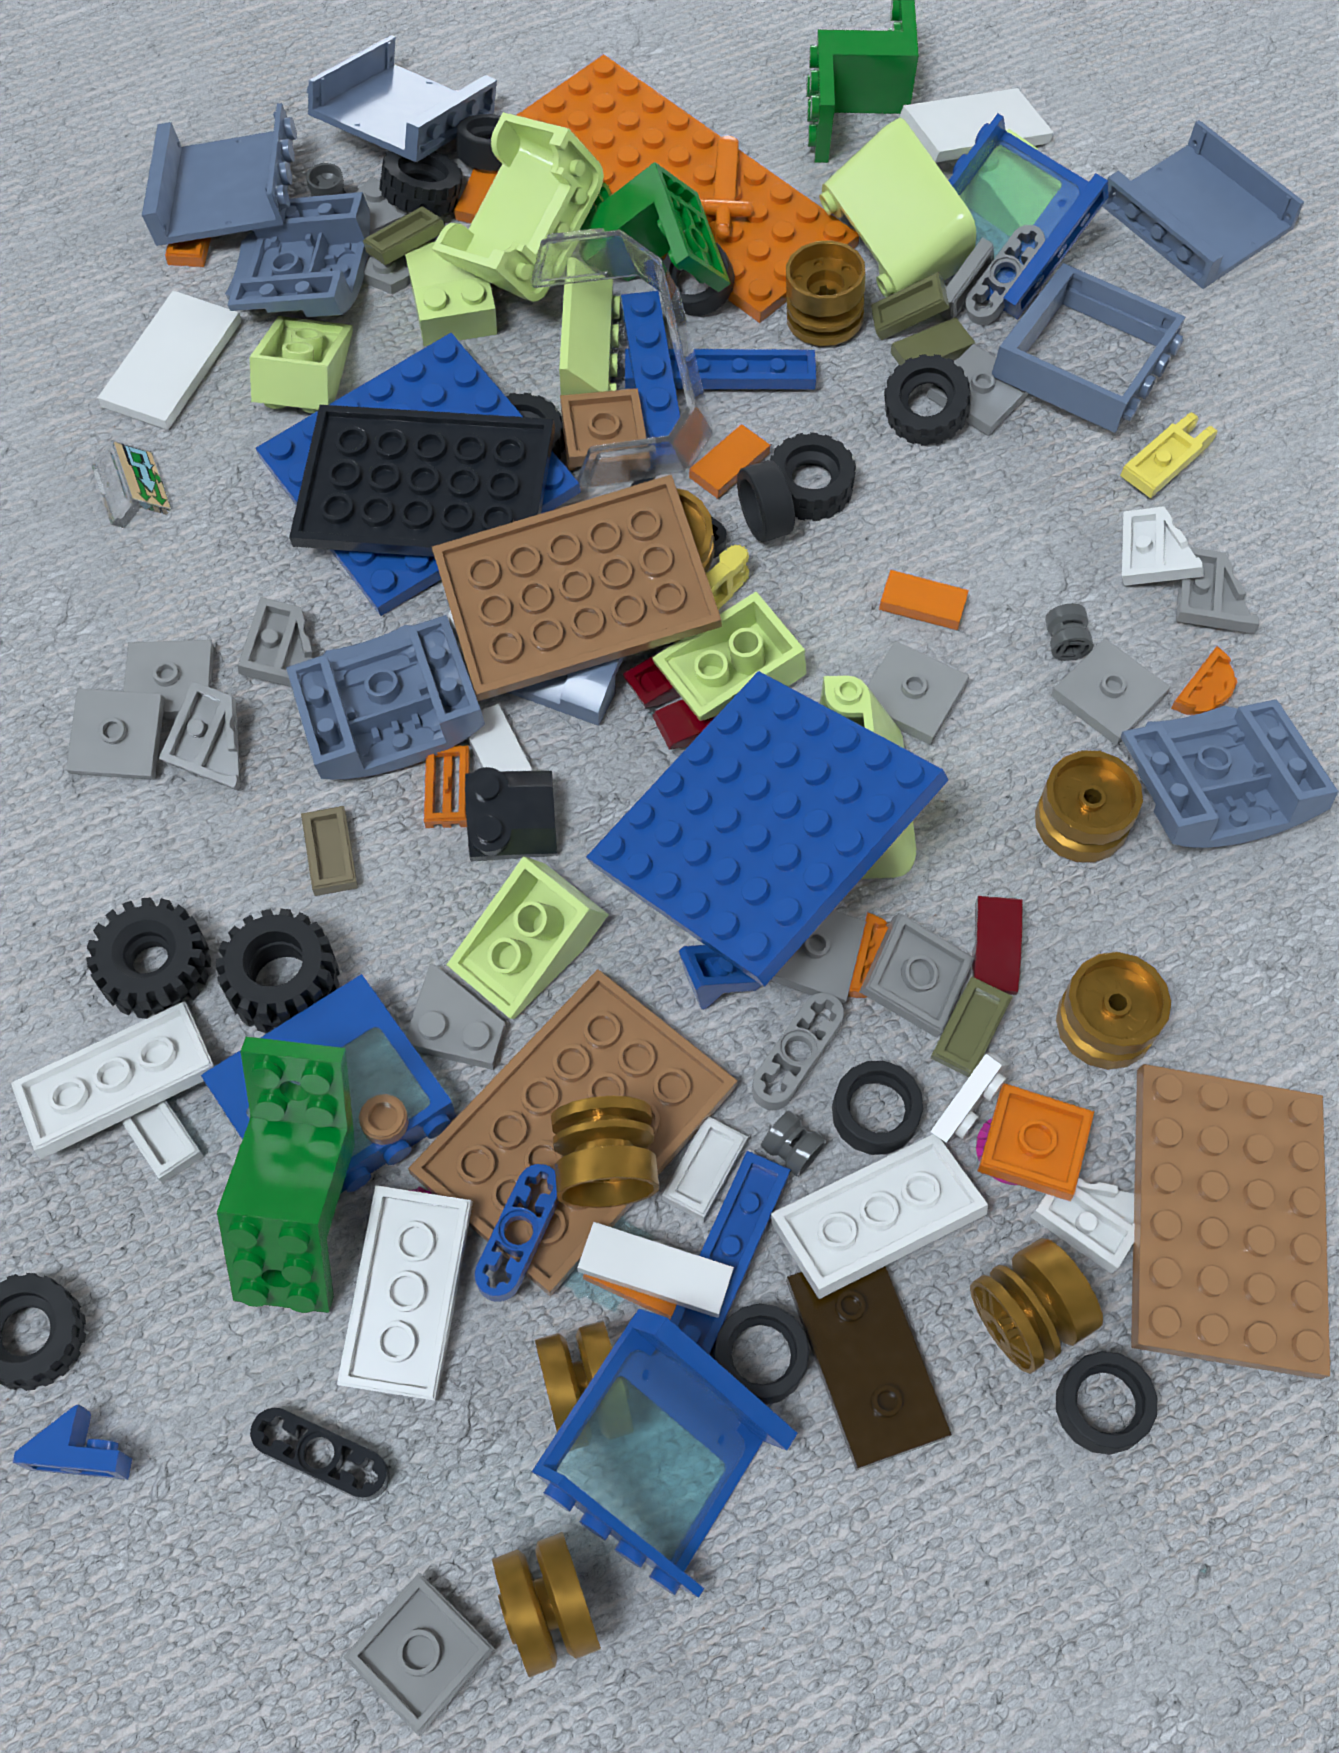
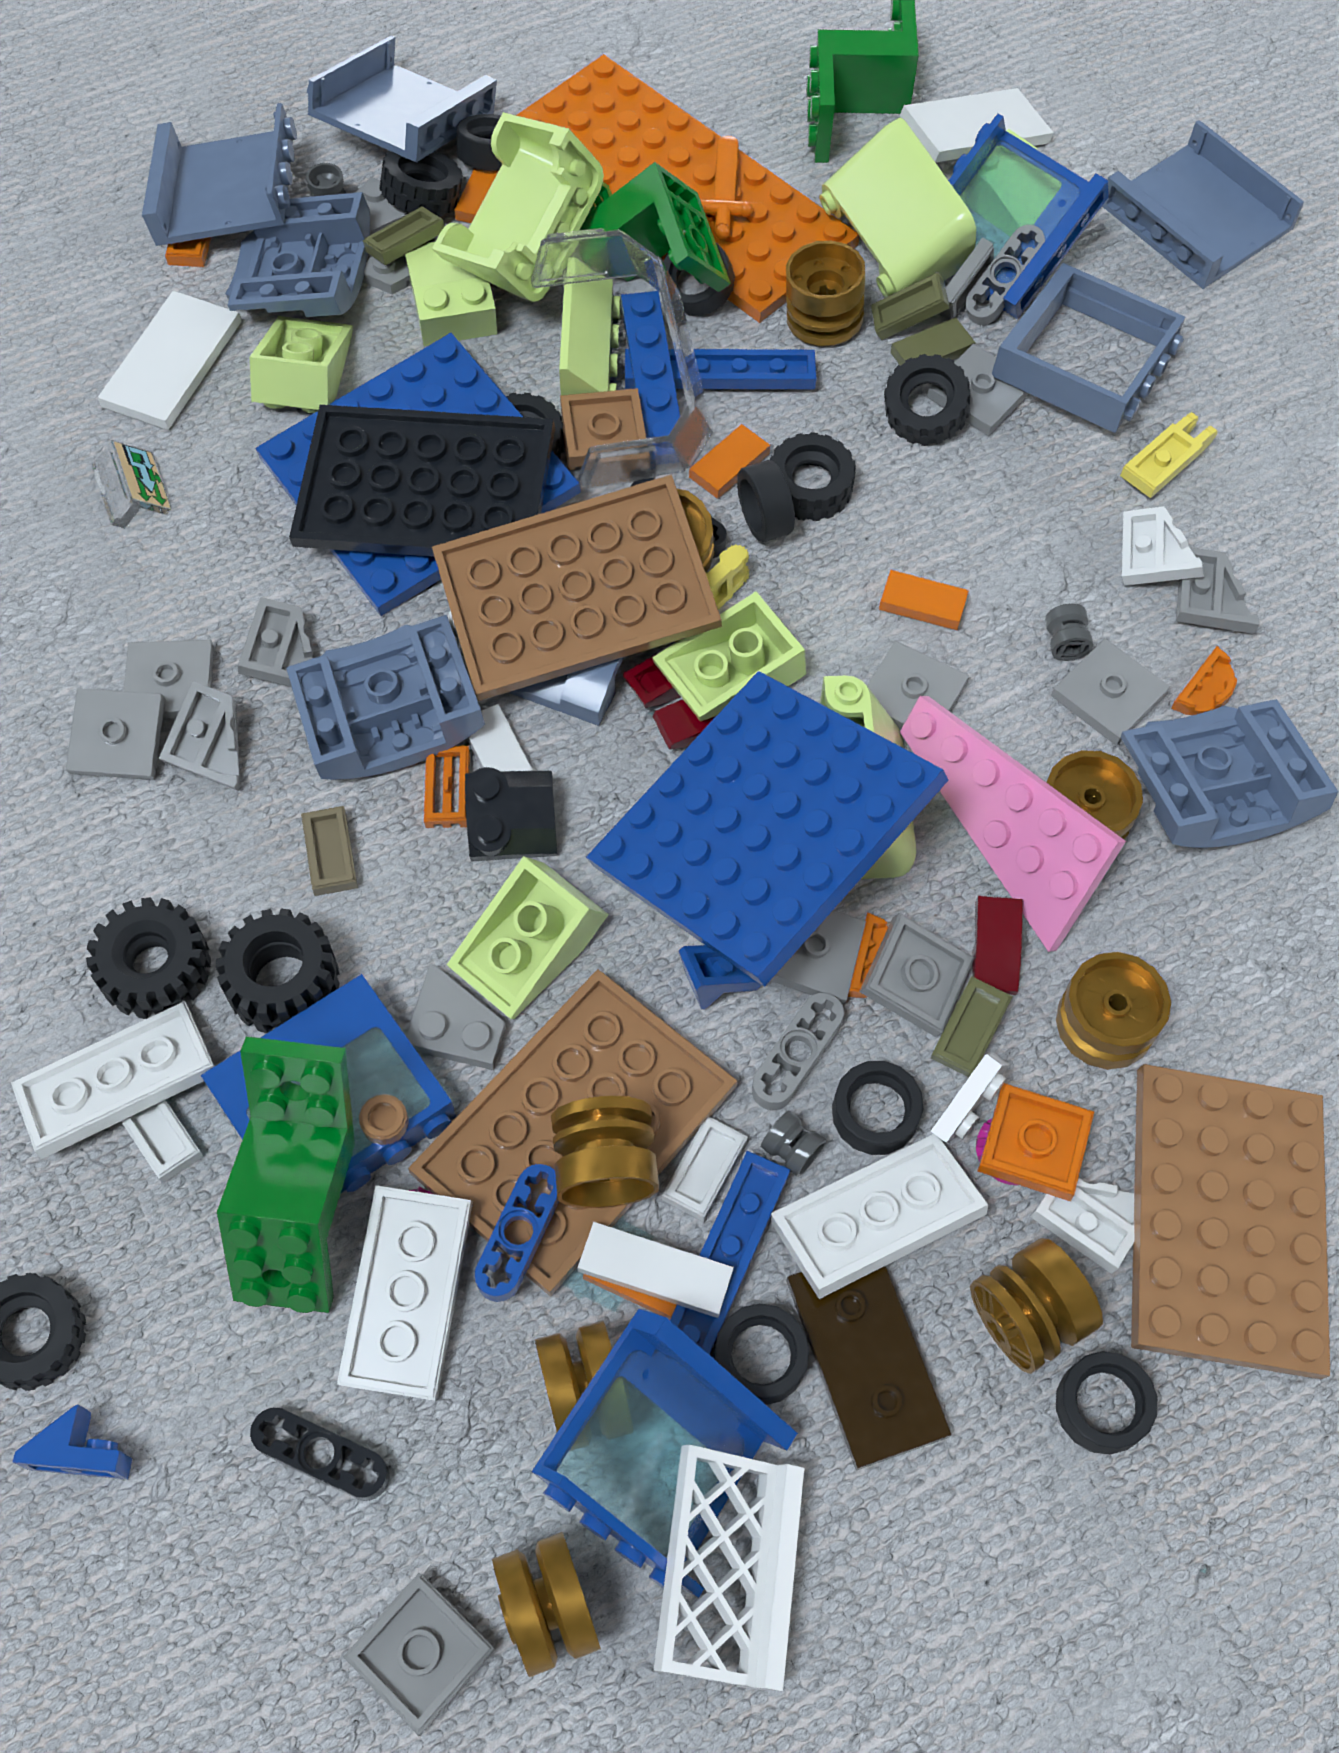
none -> white fence [653,1445,804,1691]
none -> bright pink wing [900,696,1126,952]

